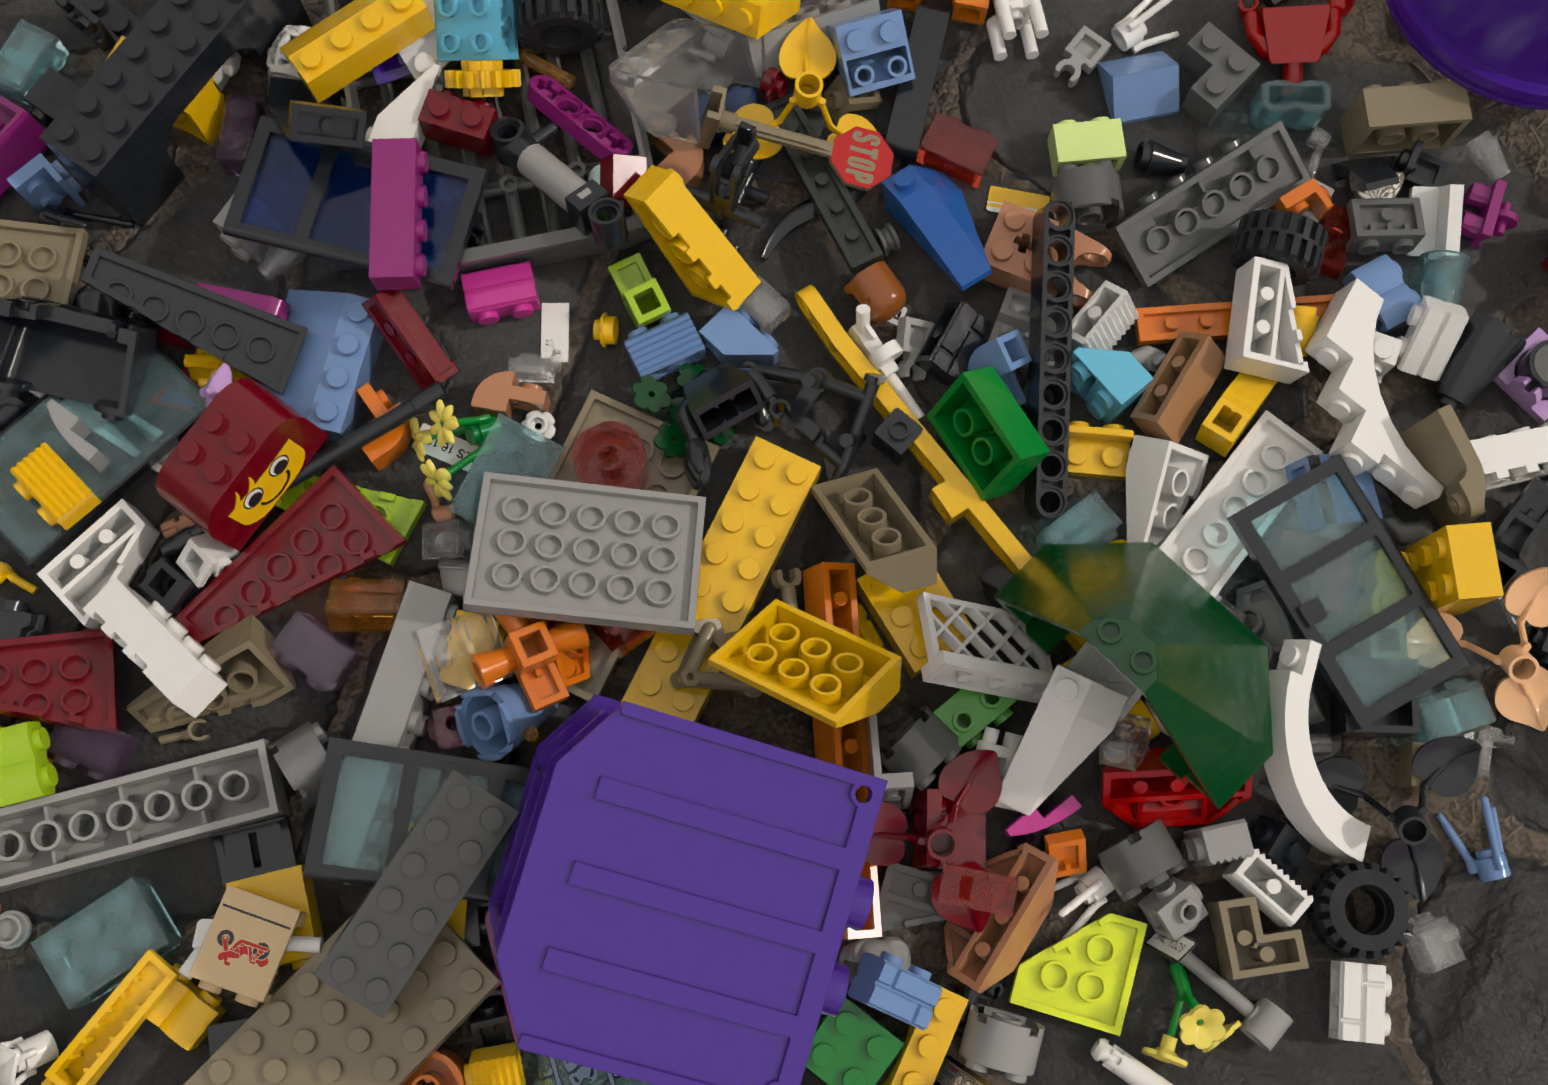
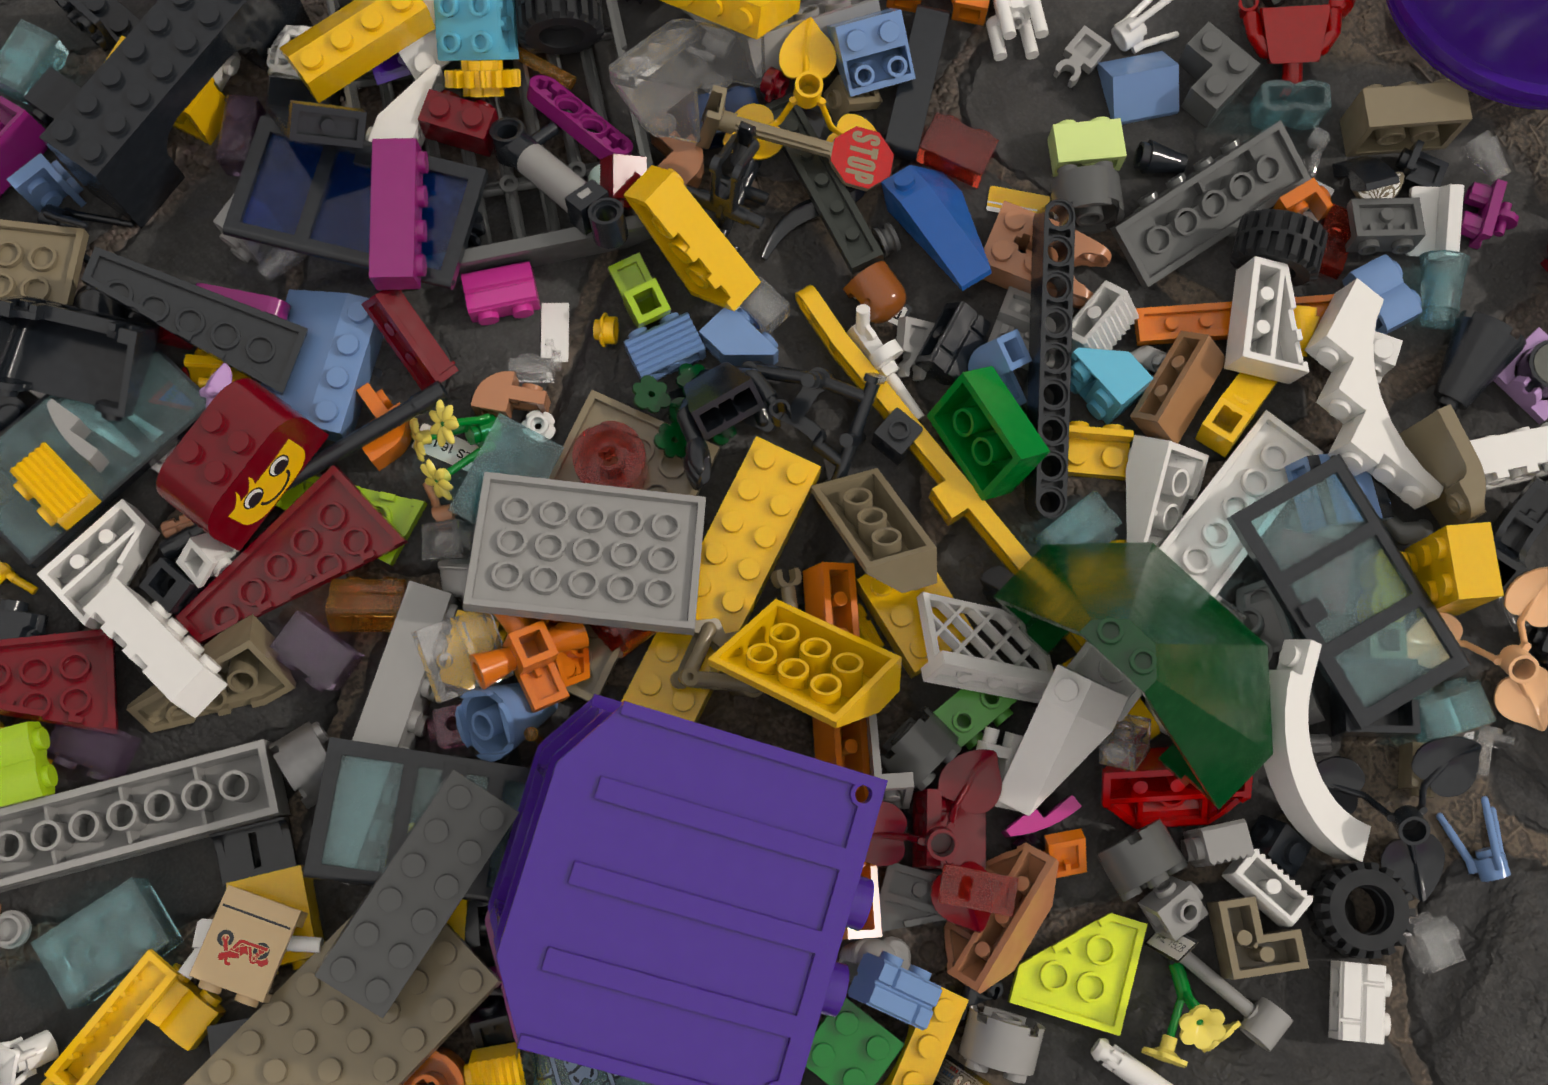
dark tan hand [158,719,211,745] -> none
white plant [1054,866,1114,939] -> none
white brick [1396,295,1469,382] -> none

